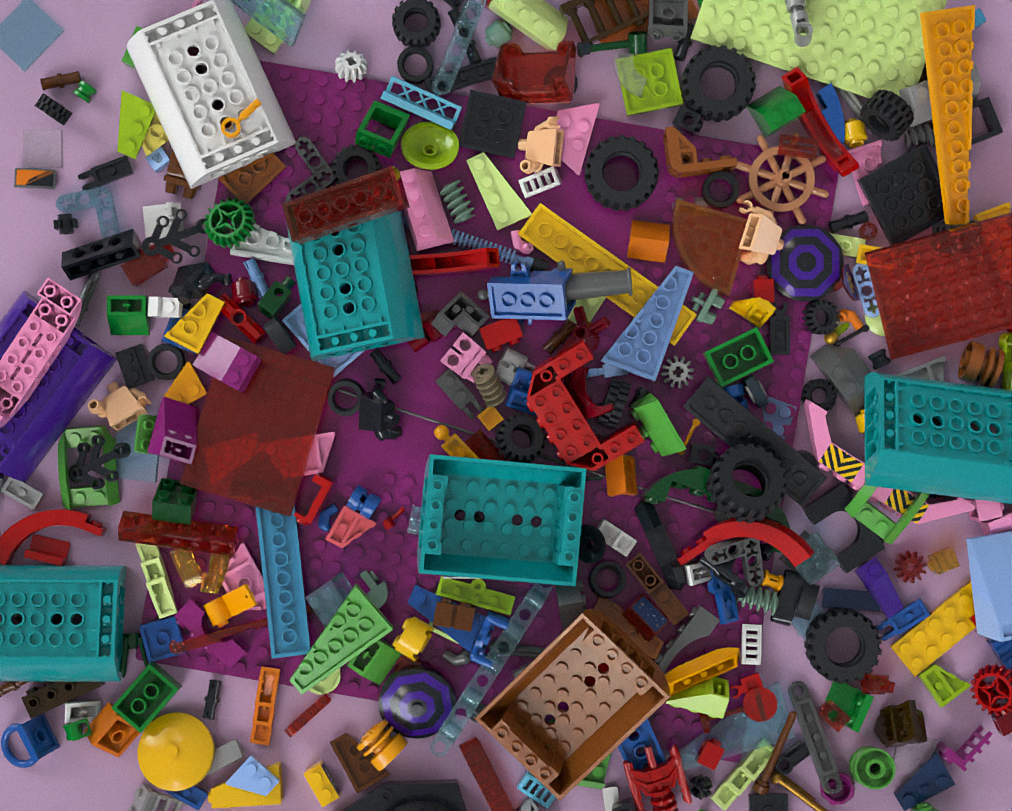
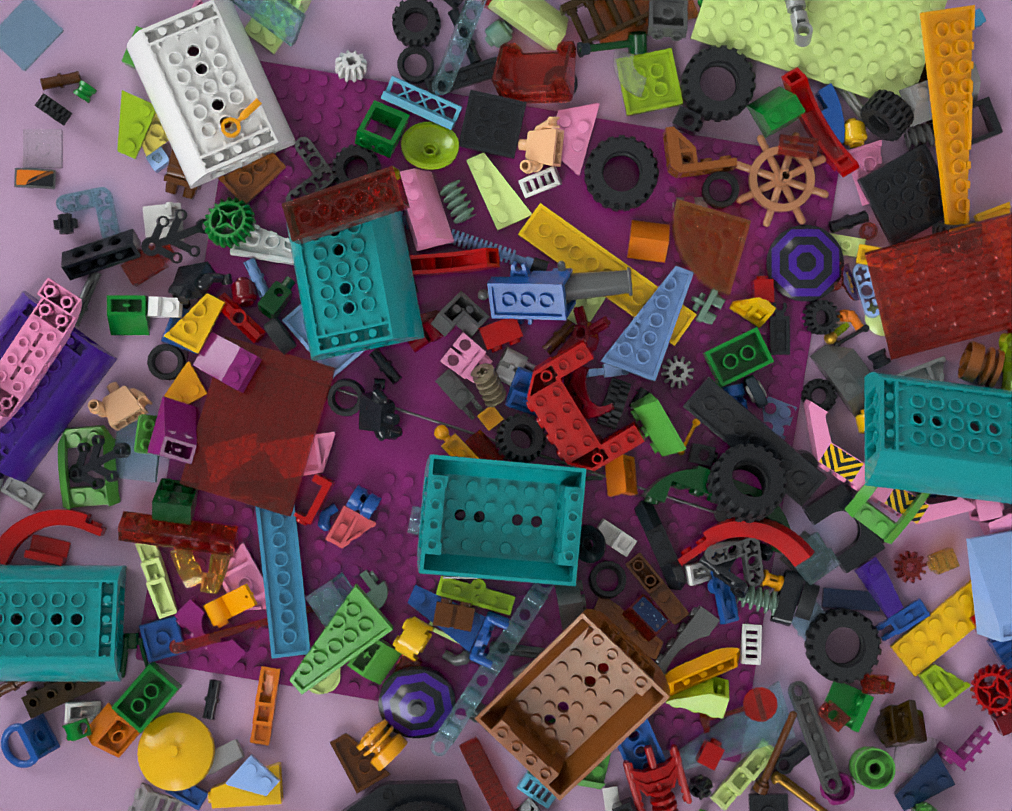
black hinge [78,155,134,191] -> none
black plate [115,344,155,389] -> none
clear red beam [284,693,332,738] -> none
yellow brick [303,760,341,807] -> none
red hand [383,507,405,530] -> none
bright pink arm [511,230,534,254] -> none
black axle [674,23,694,62] -> none
red plate [729,672,763,698] -> none
light nougat torso [739,200,784,265] -> none

